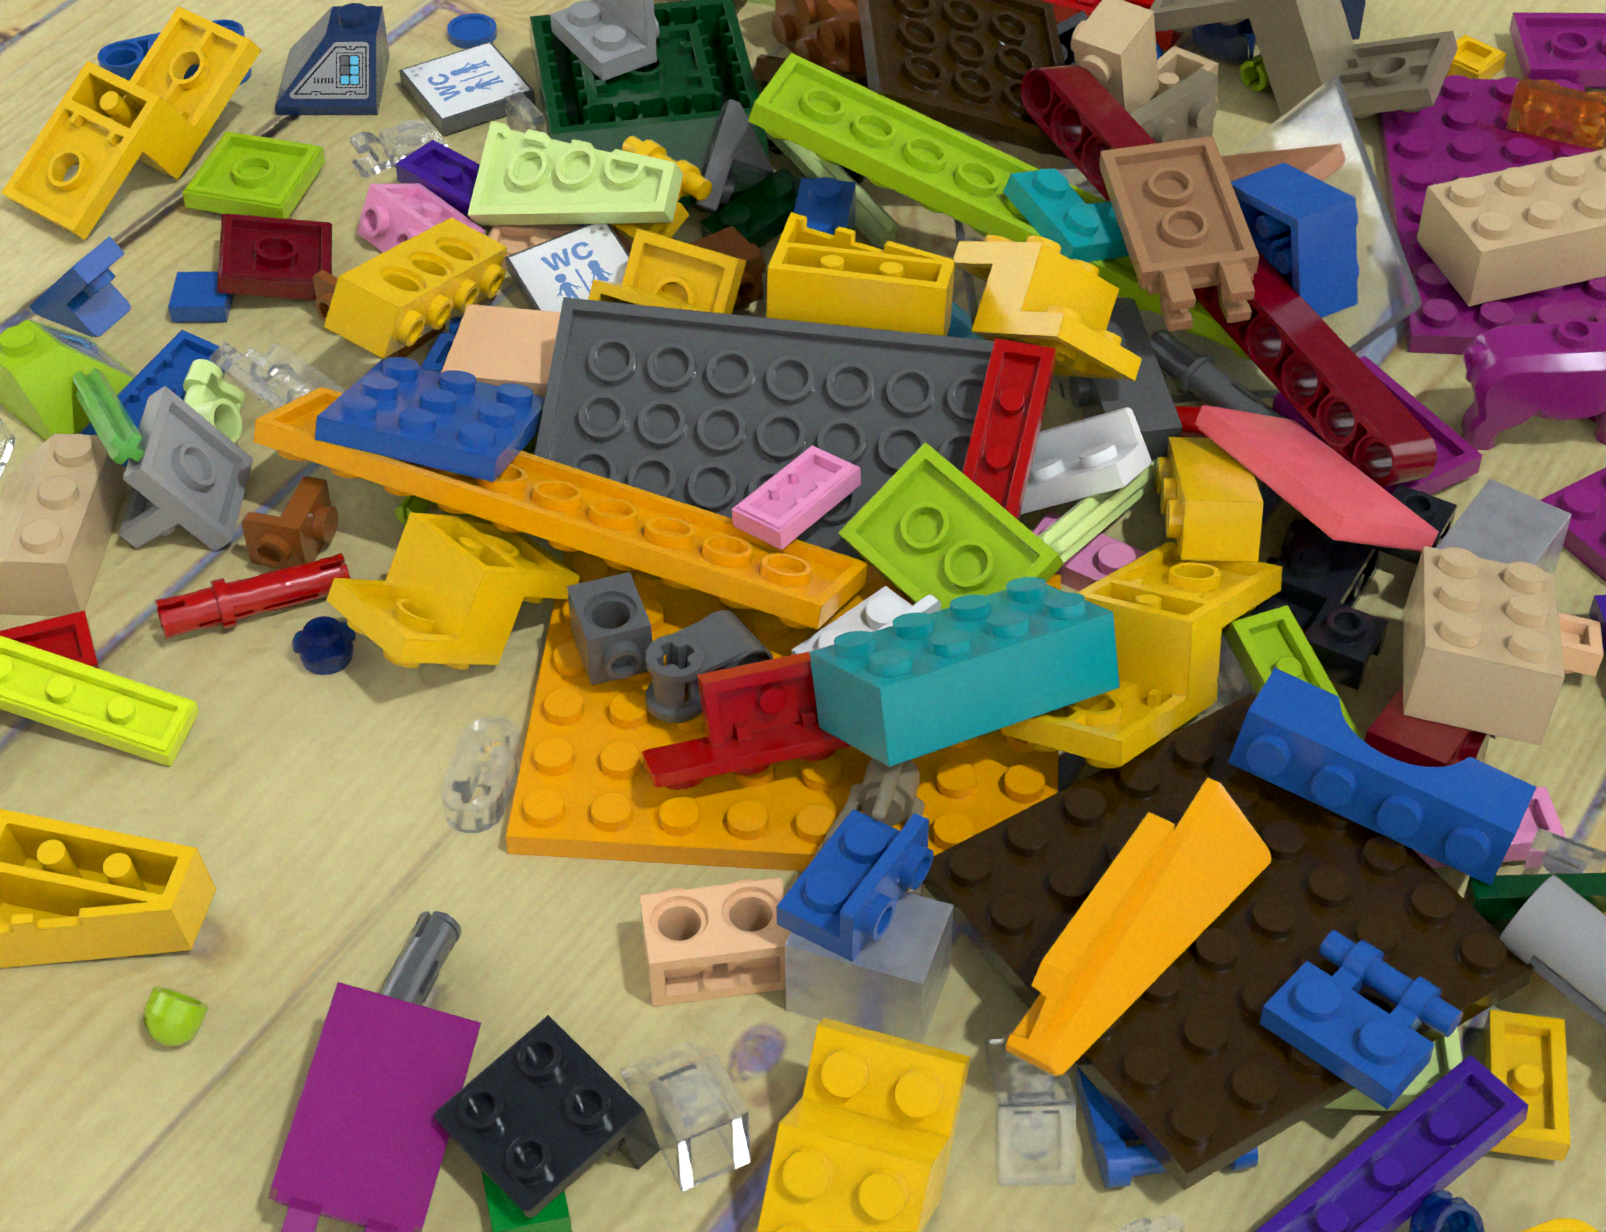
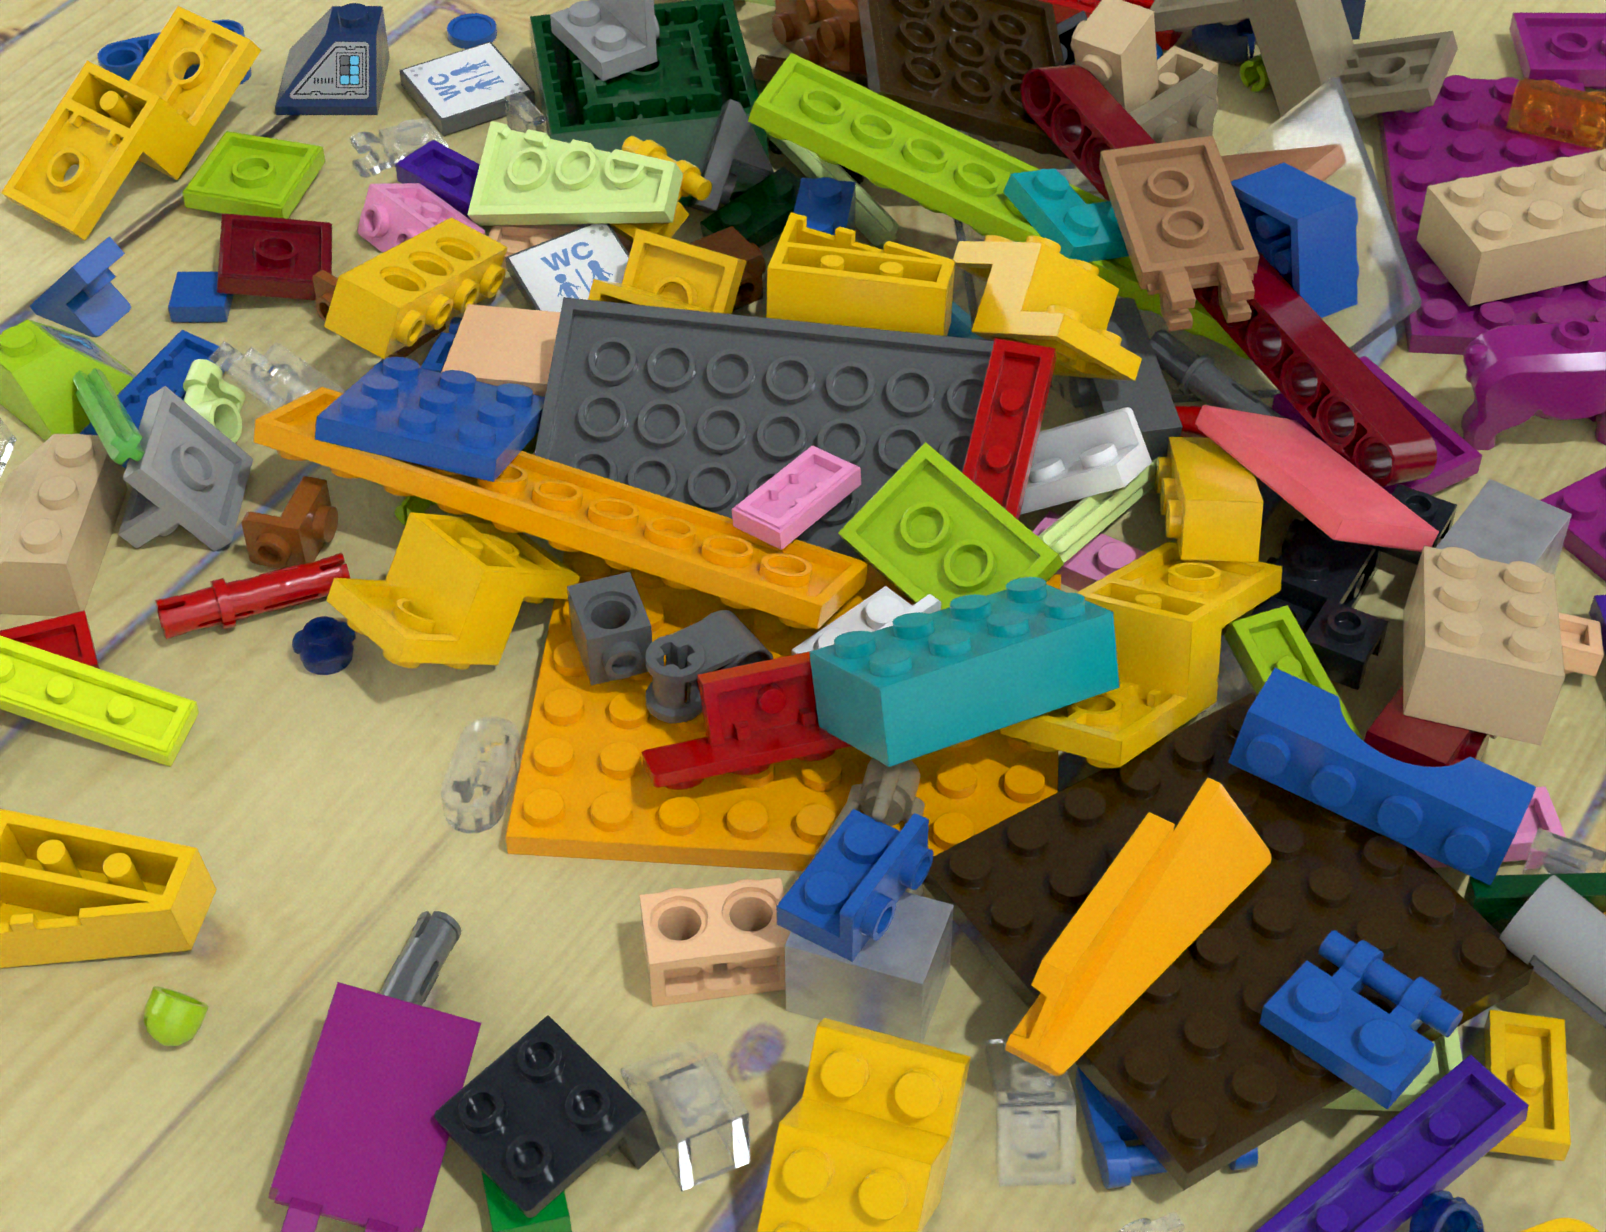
yellow tile [1446,35,1507,79] -> none

